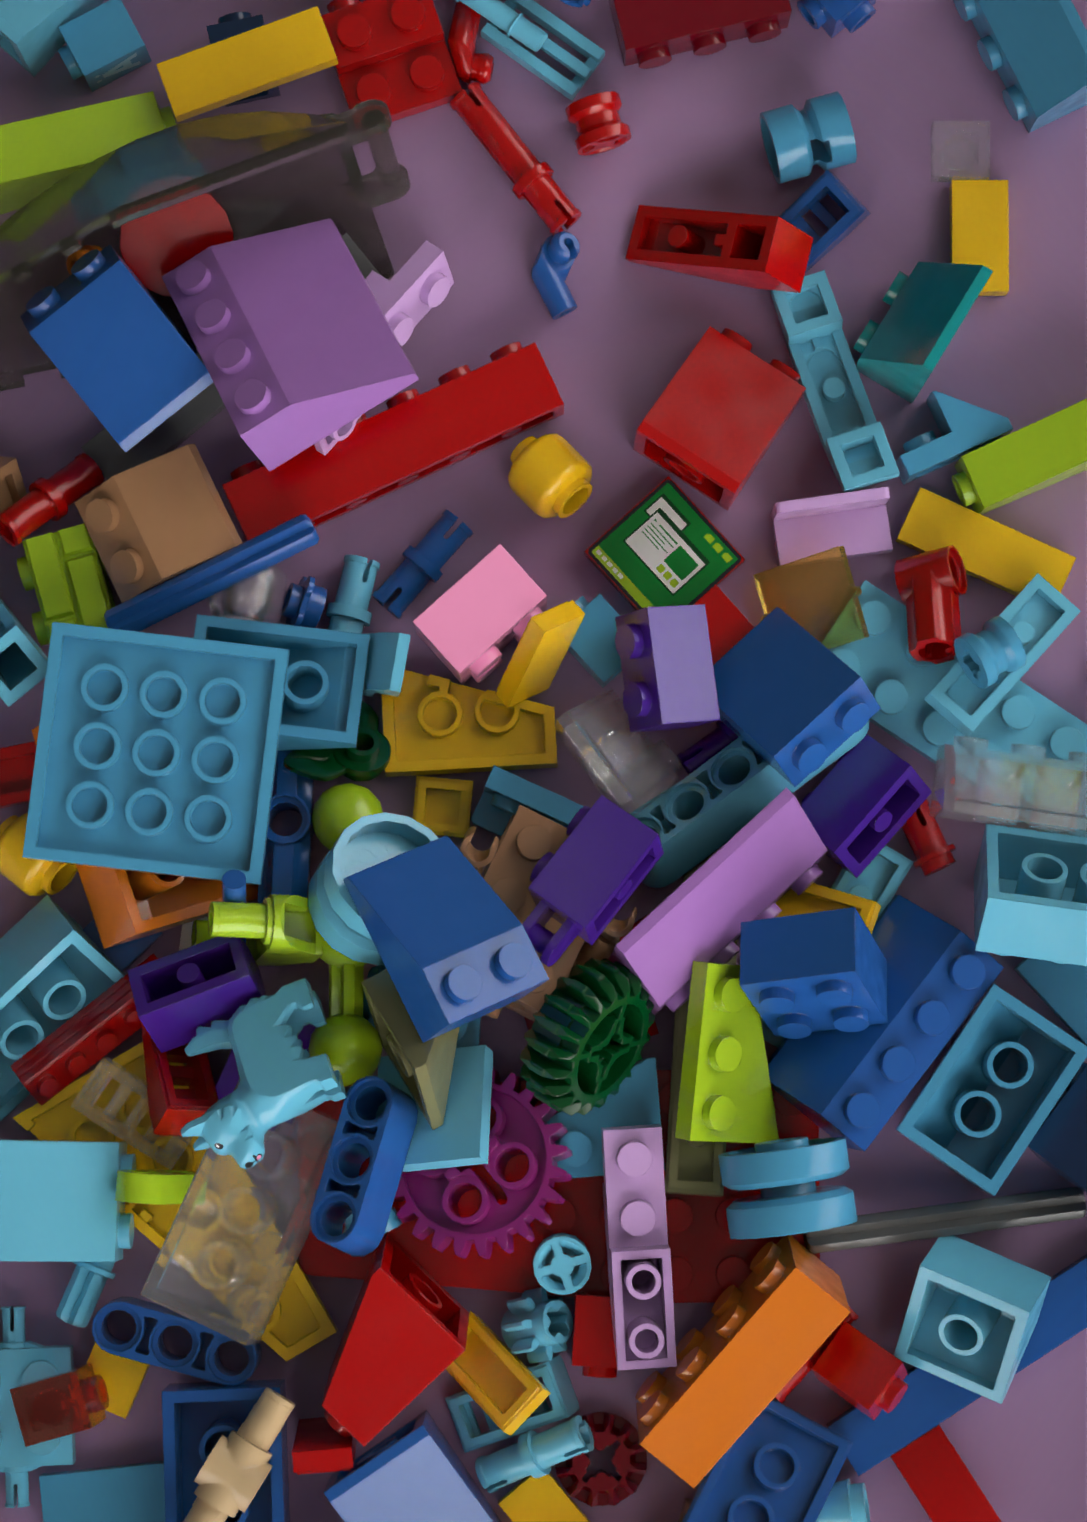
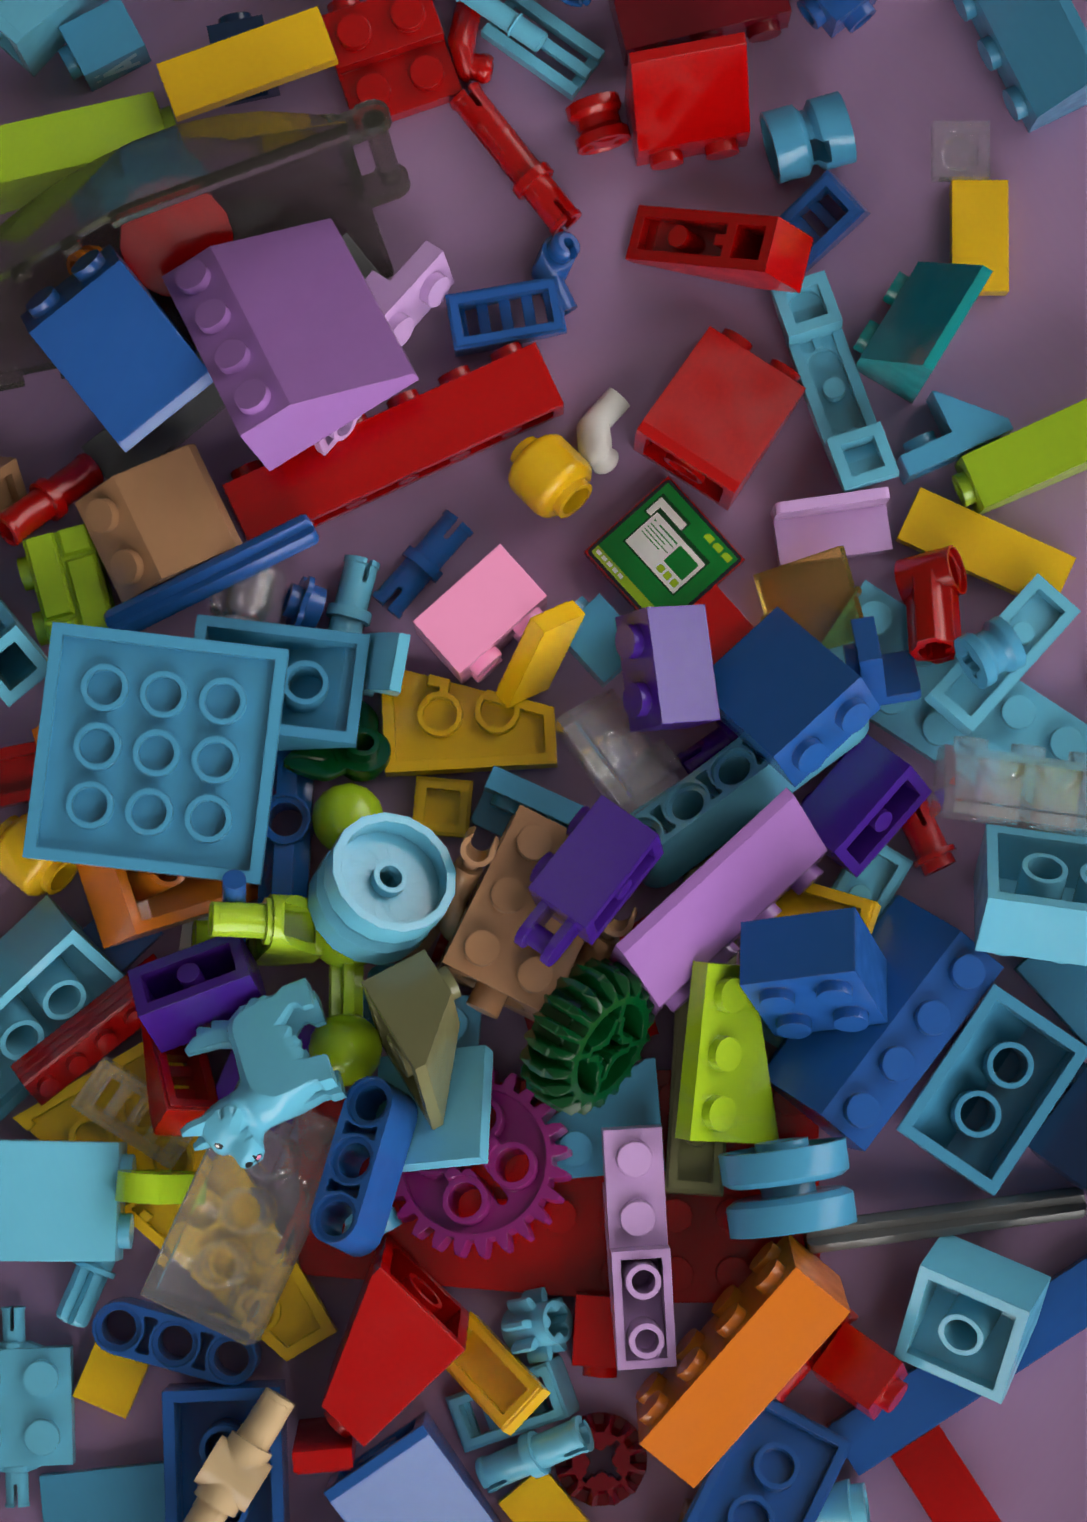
clear red bracket [10,1363,109,1447] -> none
blue slope [343,835,549,1043] -> none
medium azure wheel [533,1233,592,1295] -> none
none -> blue slope [445,276,567,357]
none -> white arm [576,387,630,474]
none -> red slope [624,32,750,170]
none -> blue bracket [843,616,921,706]

